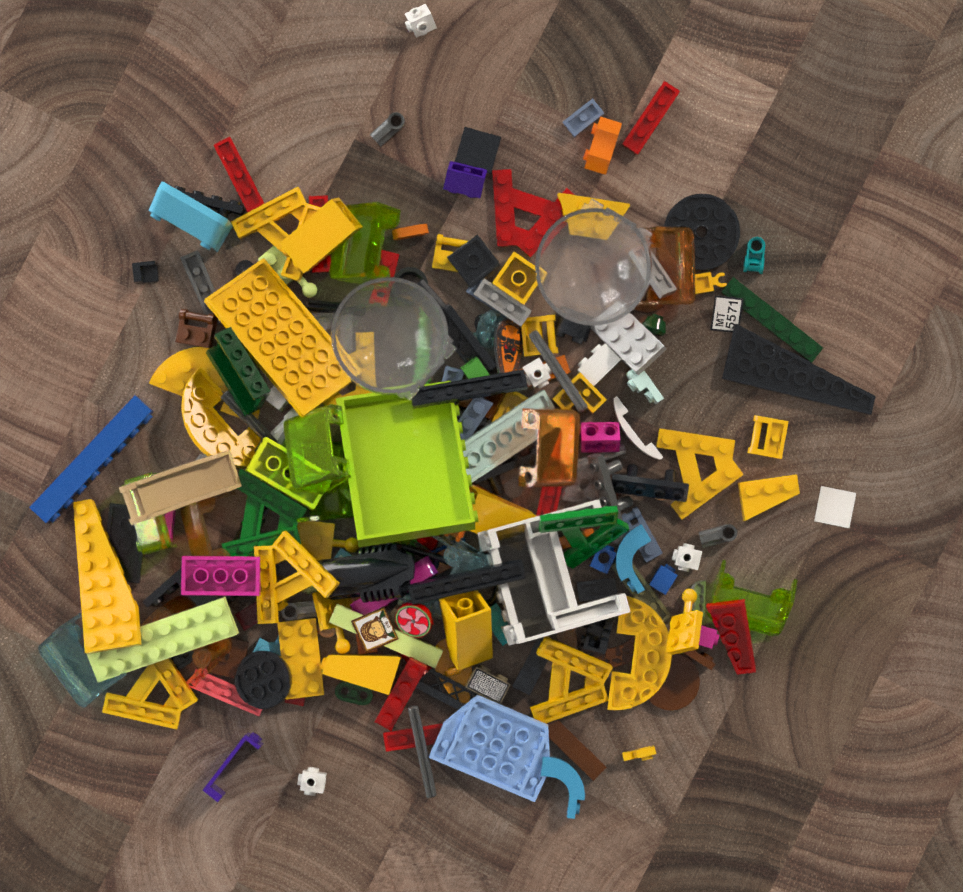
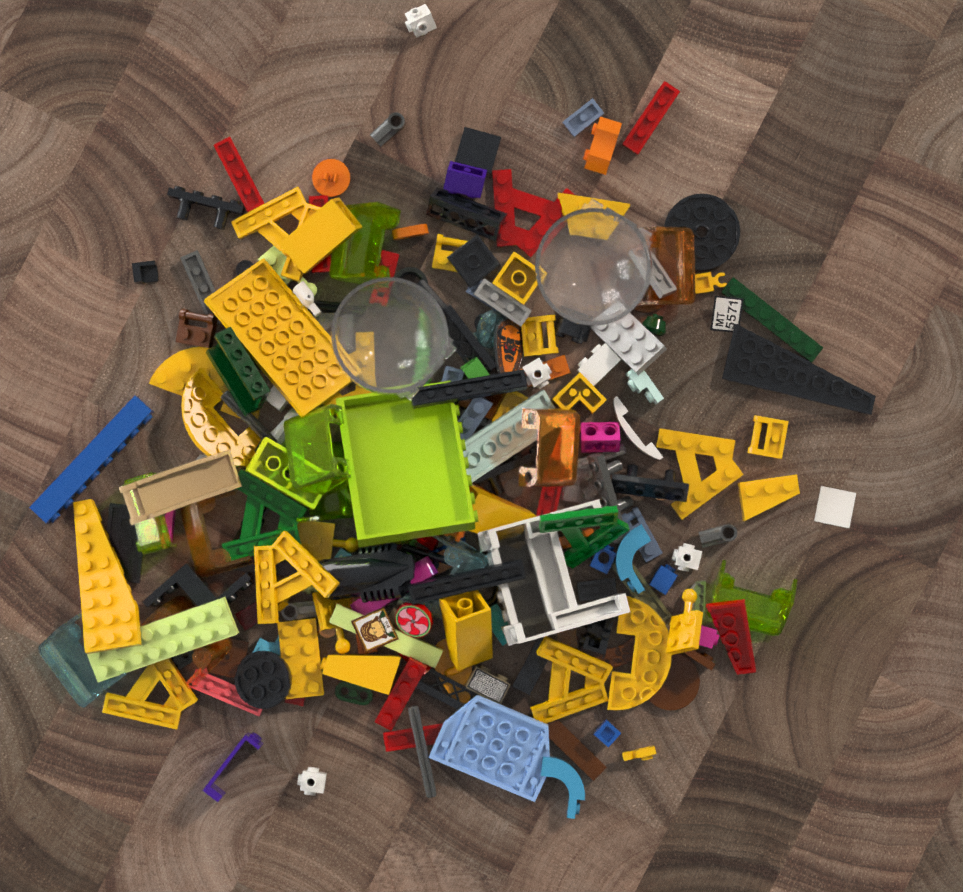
medium azure windscreen [149,181,233,252] -> none
dark pink slope [181,556,261,596] -> none
dark grey axle [529,330,588,412] -> none
teal piece [743,237,765,274] -> none
none -> white piece [293,281,321,317]
none -> orange piece [312,159,350,197]
none -> black fence [426,187,507,241]
none -> blue brick [593,719,621,748]

